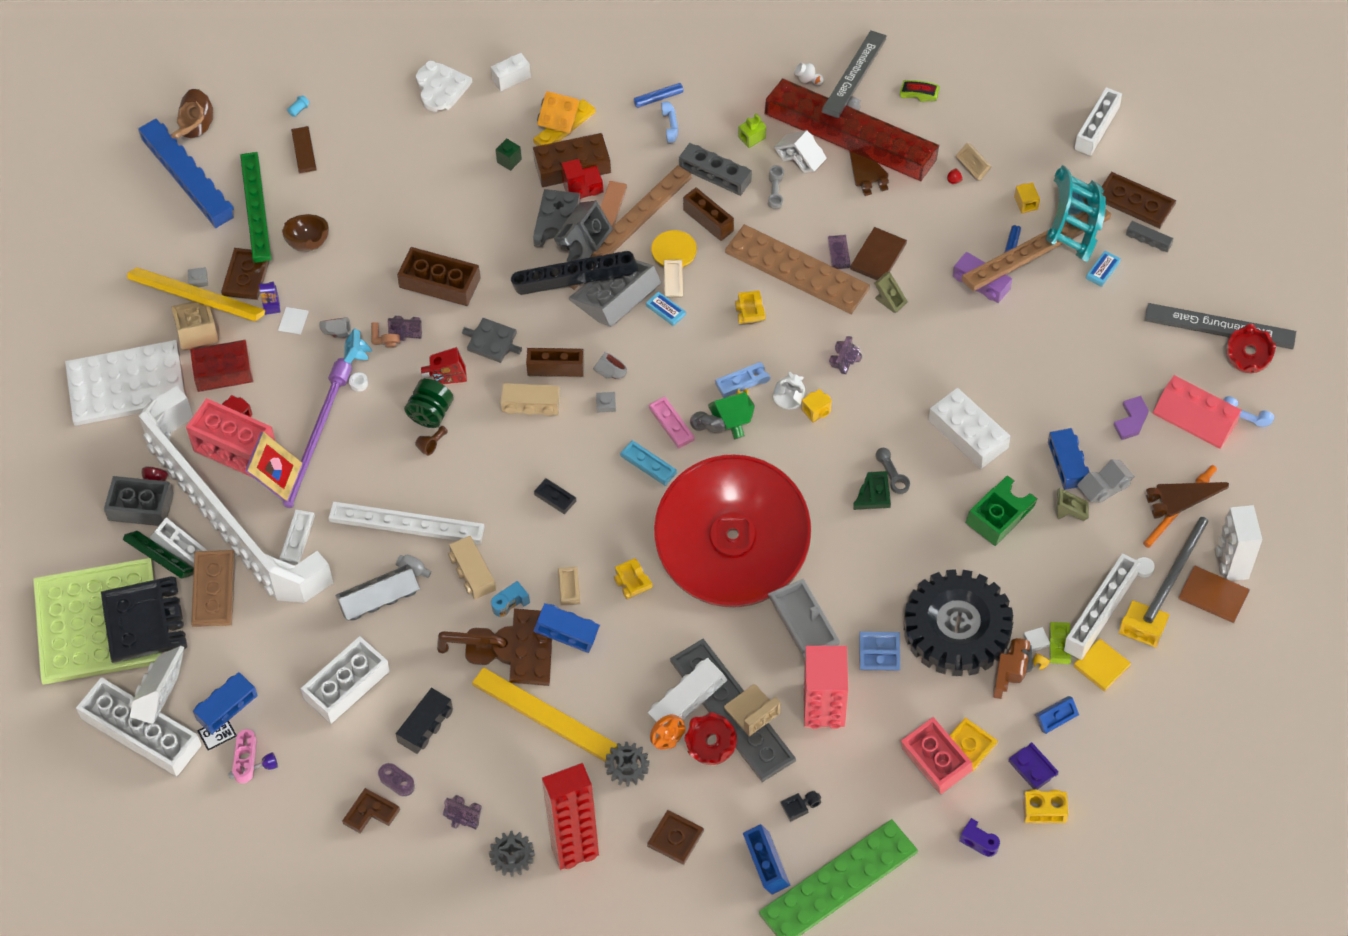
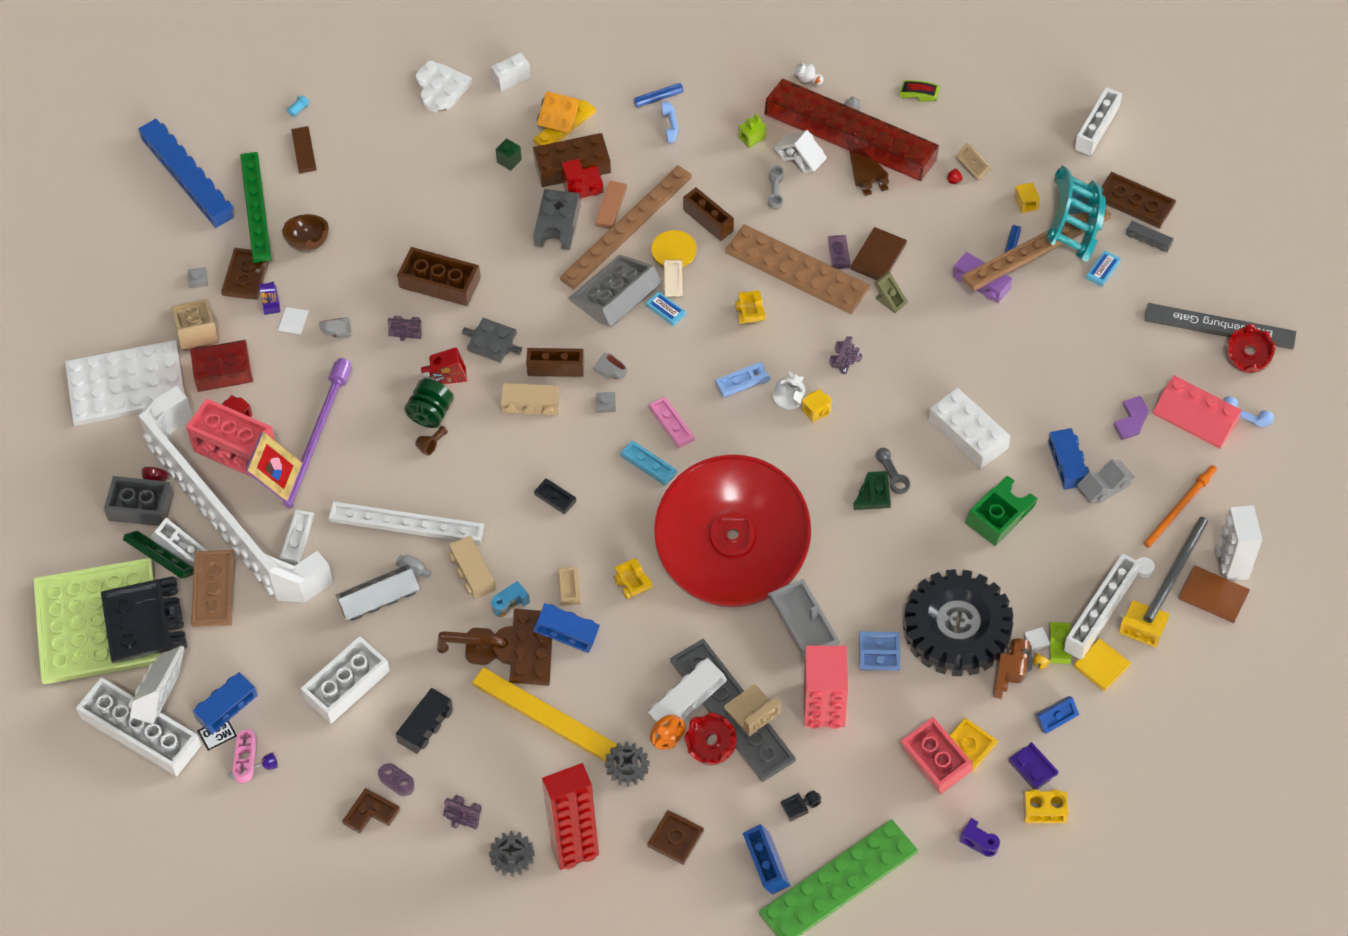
yellow tile [127,267,265,321] -> none
hat [171,89,213,139] -> none
medium azure tile [344,328,372,364] -> none
white tile [349,372,368,392] -> none
nougat plate [371,322,400,348] -> none
black beam [511,251,638,295] -> none
dark grey brick [554,200,613,262] -> none
dark grey brick [679,143,752,196] -> none
green torso [690,389,755,440] -> none
dark grey tile [822,30,887,118] -> none
olive slope [1057,488,1089,521] -> none
reddish brown flag [1146,482,1229,519] -> none

